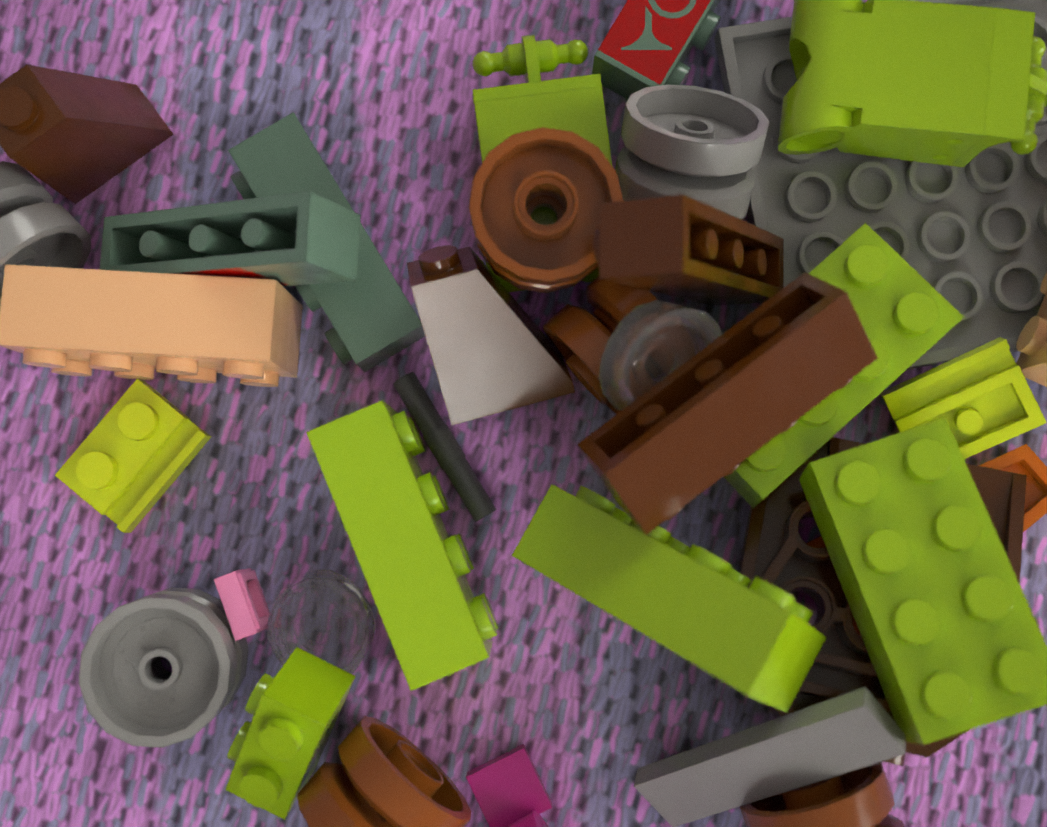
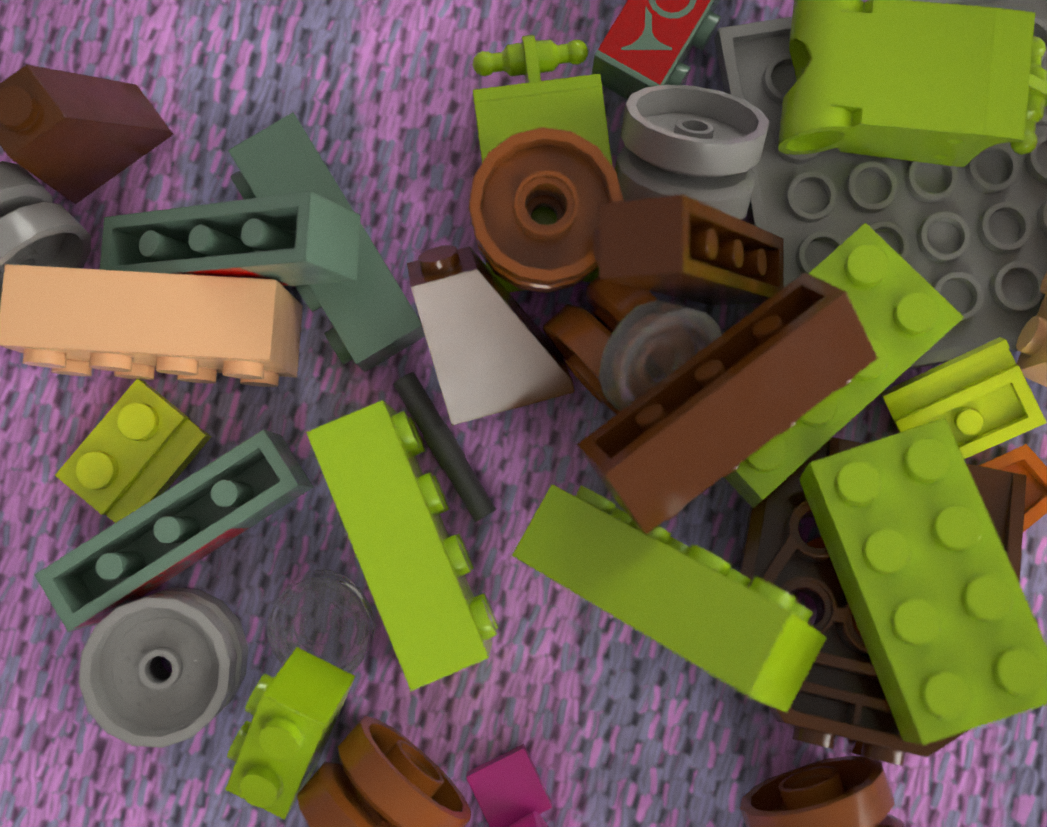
bright pink tile [214,568,273,641] -> none
light grey tile [634,687,906,827] -> none
none -> sand green brick [34,429,314,632]

